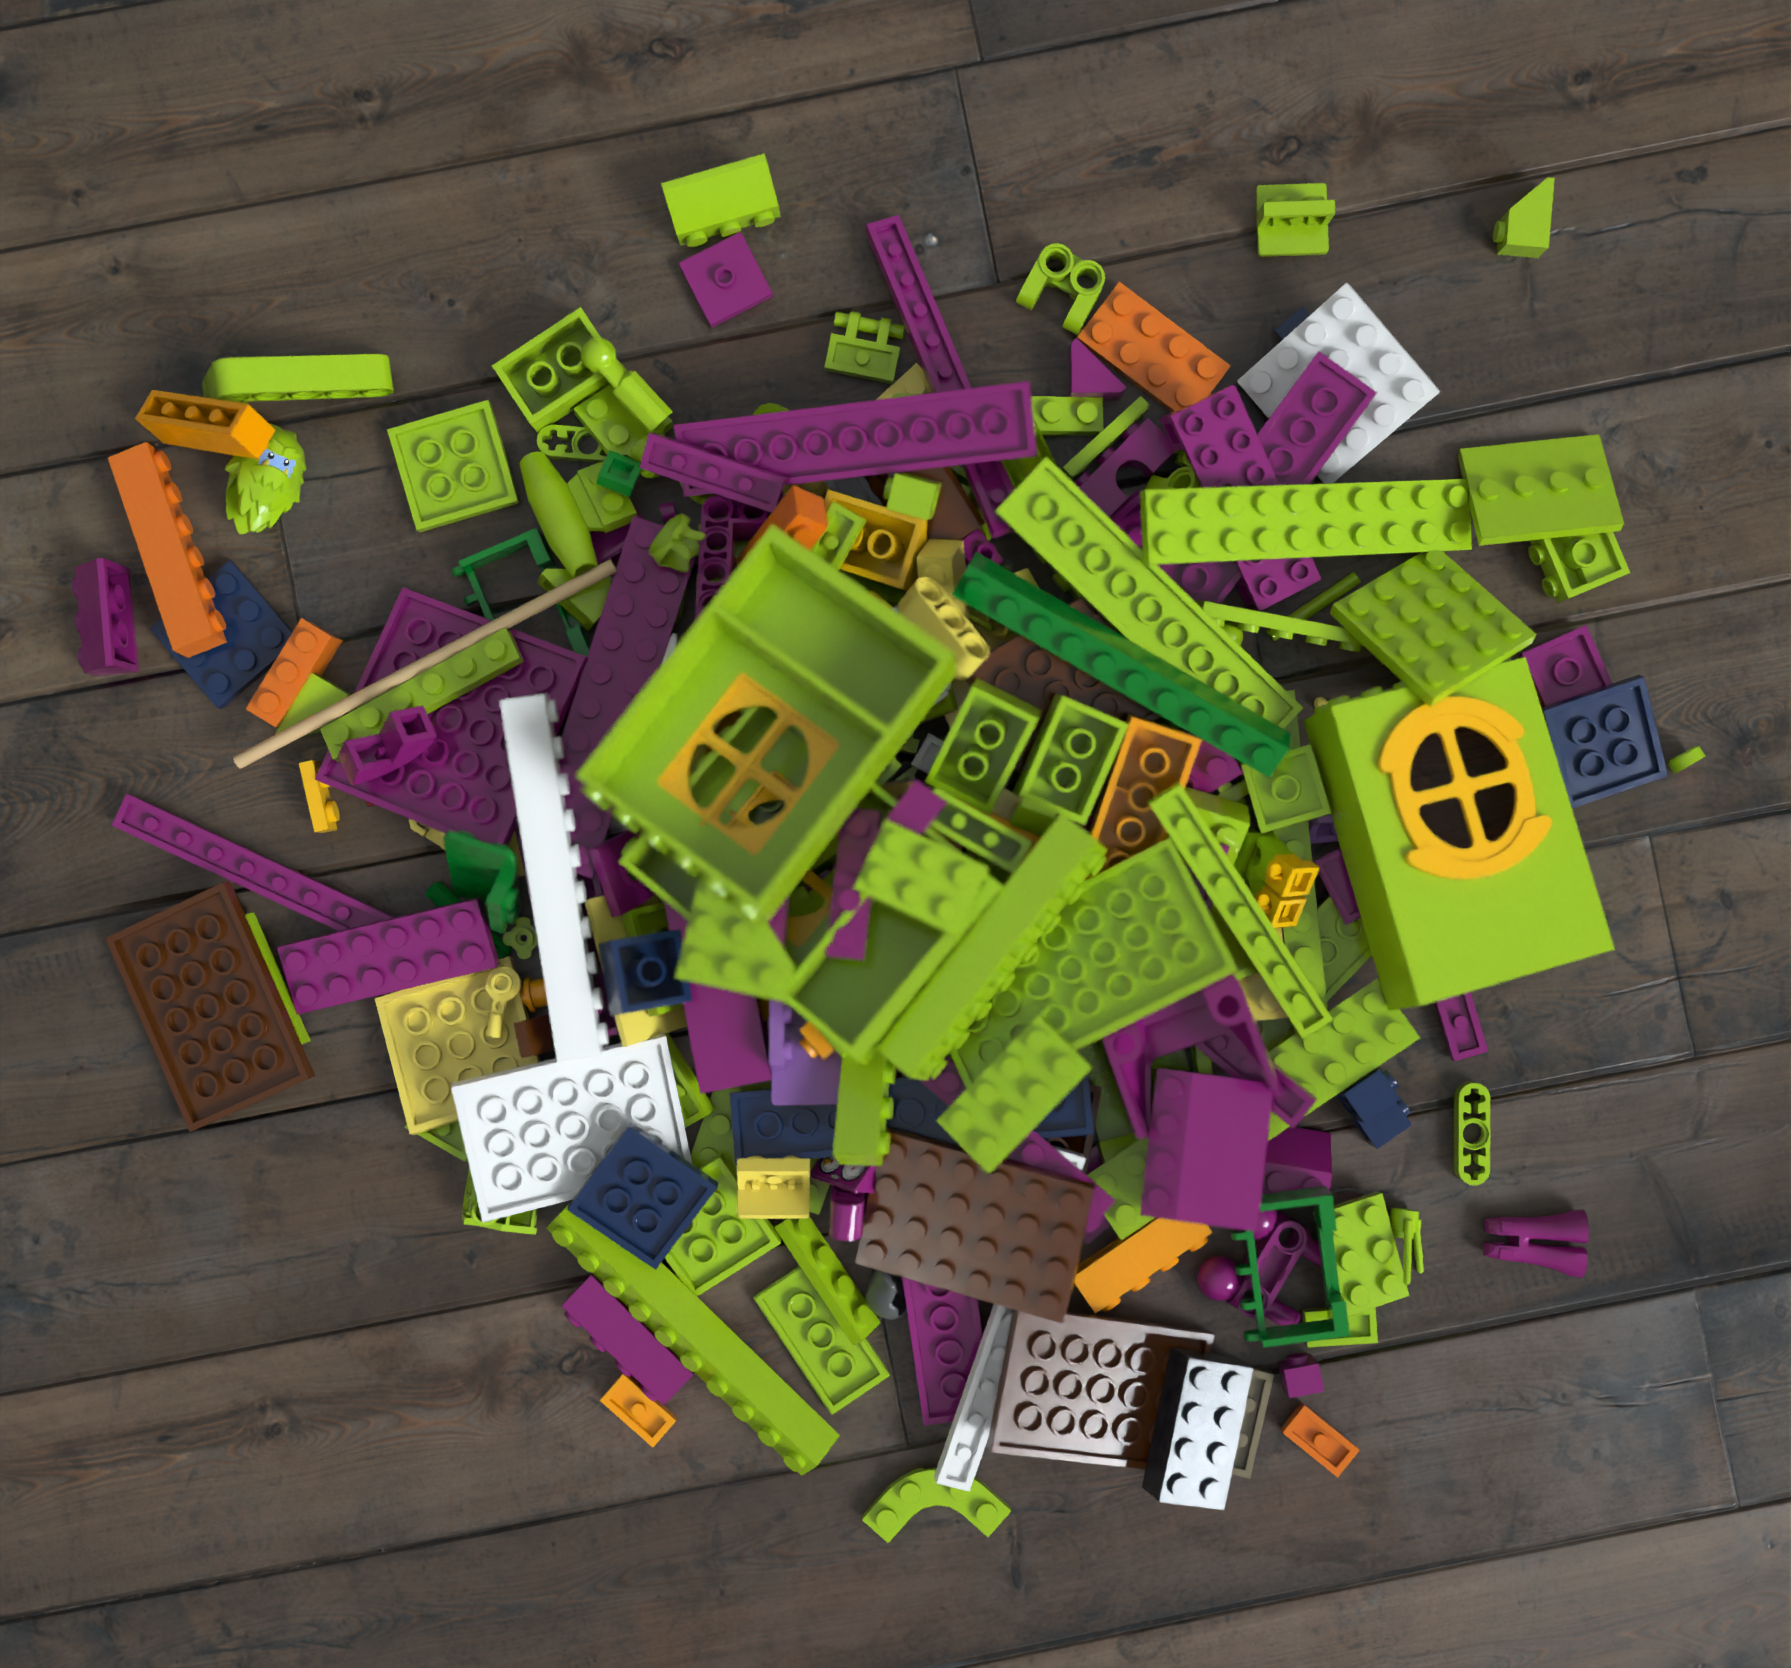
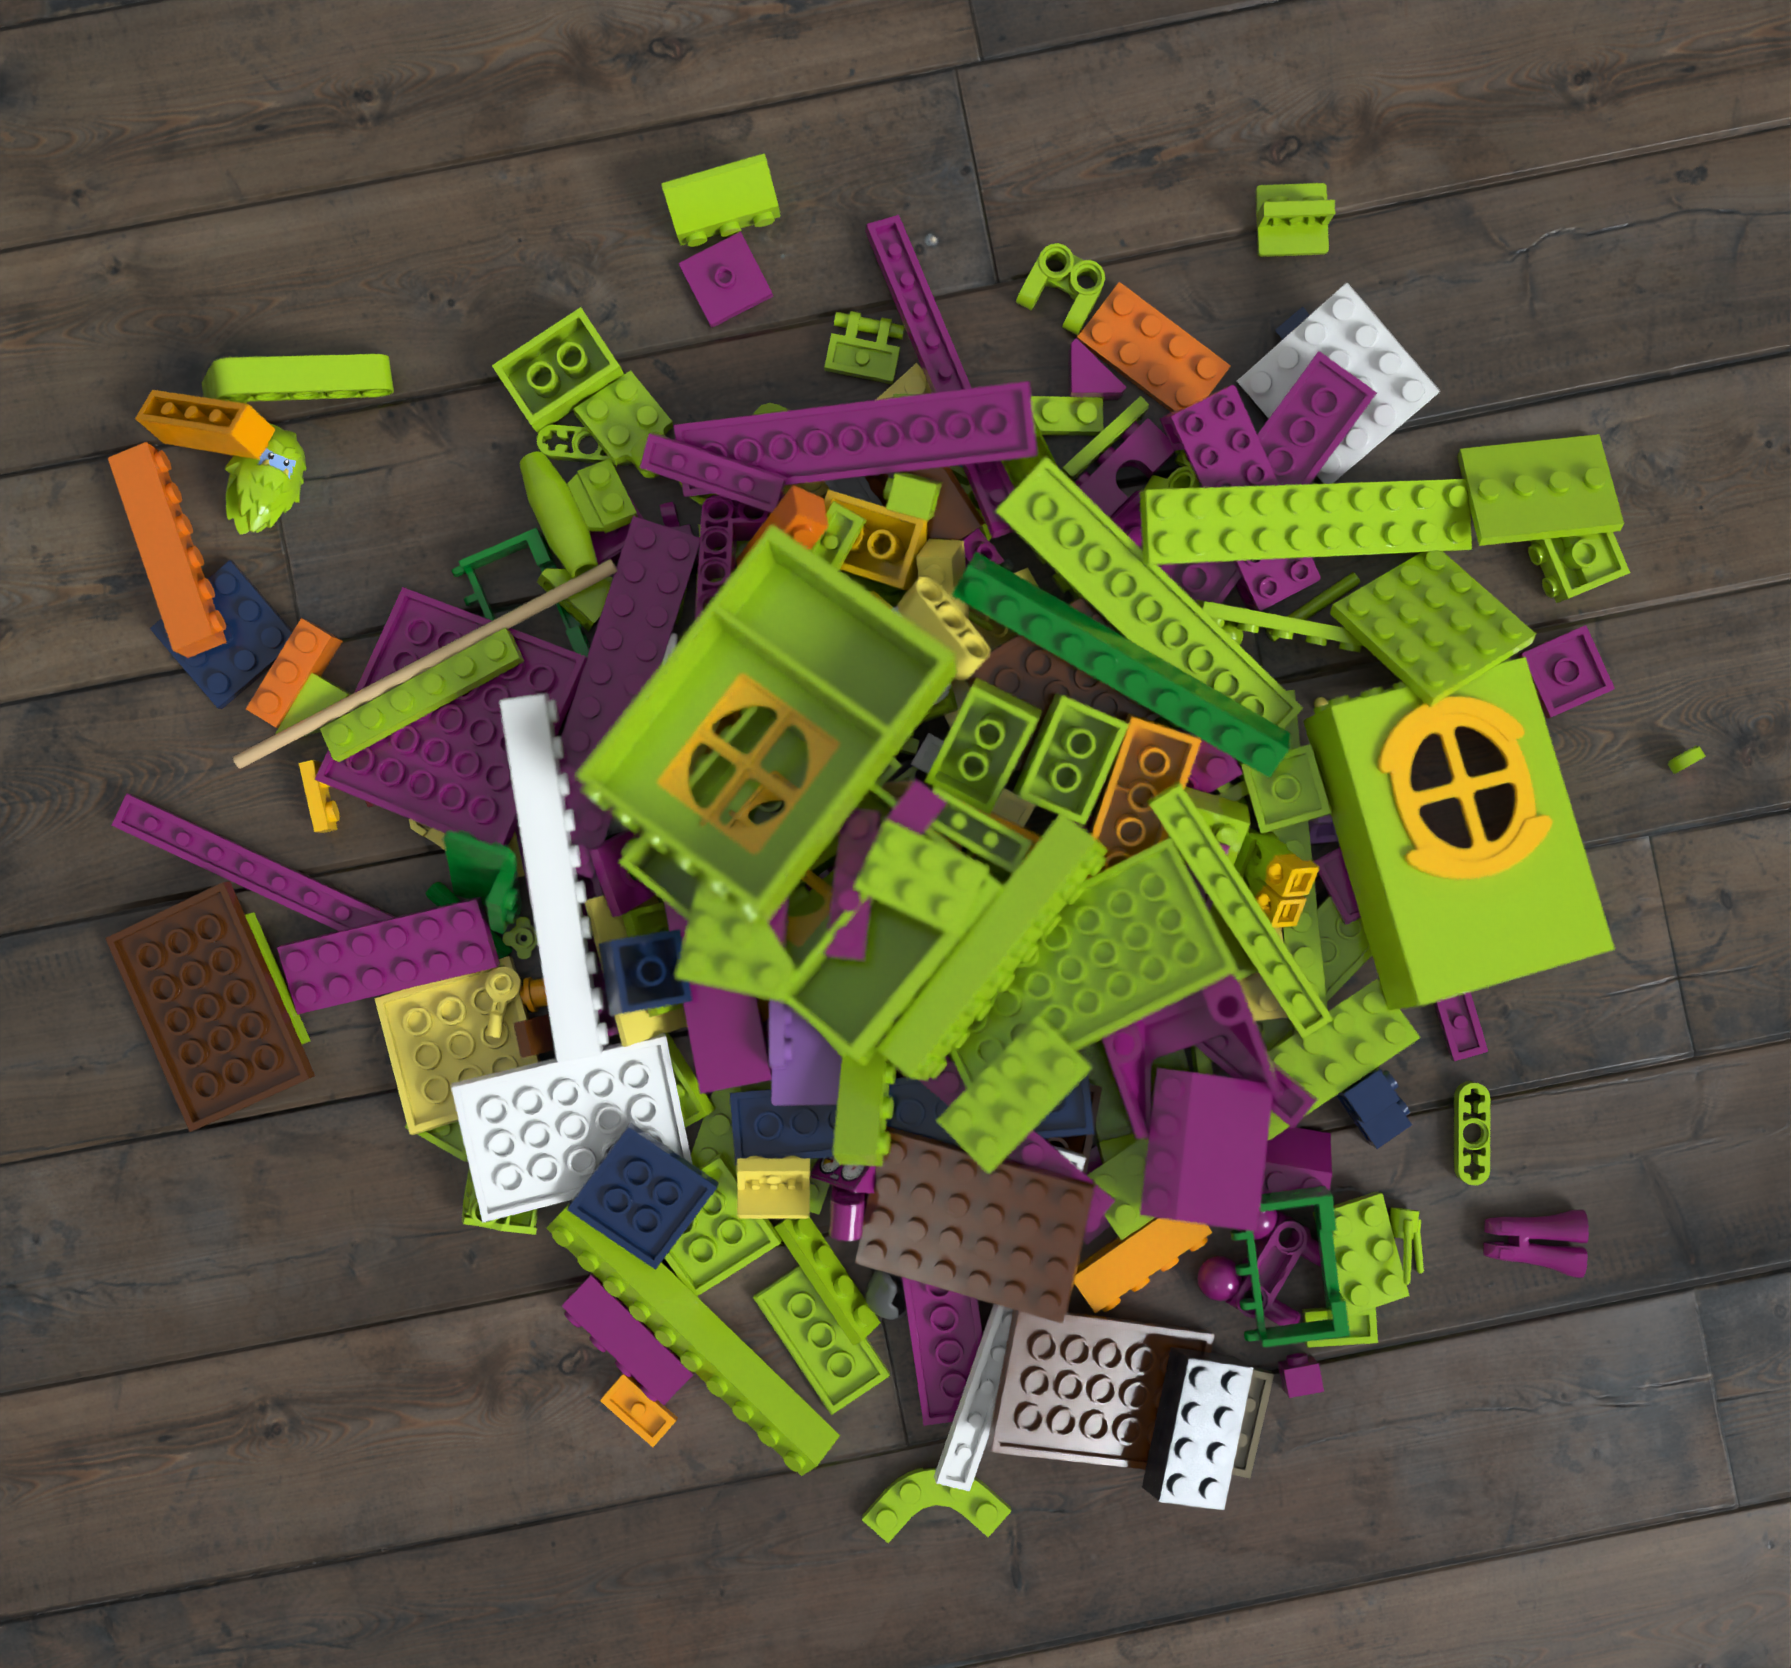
magenta slope [72,558,139,676] -> none
magenta brick [338,706,437,786] -> none
lime plate [387,400,520,533] -> none
lime piece [581,337,673,433] -> none
green plate [596,450,642,497] -> none
lime piece [649,514,706,572] -> none
light orange plate [799,1022,835,1061] -> none
lime tile [1009,796,1057,837] -> none
orange plate [1280,1402,1360,1478] -> none
lime slope [1493,177,1555,258] -> none
dark blue plate [1541,675,1668,809] -> none

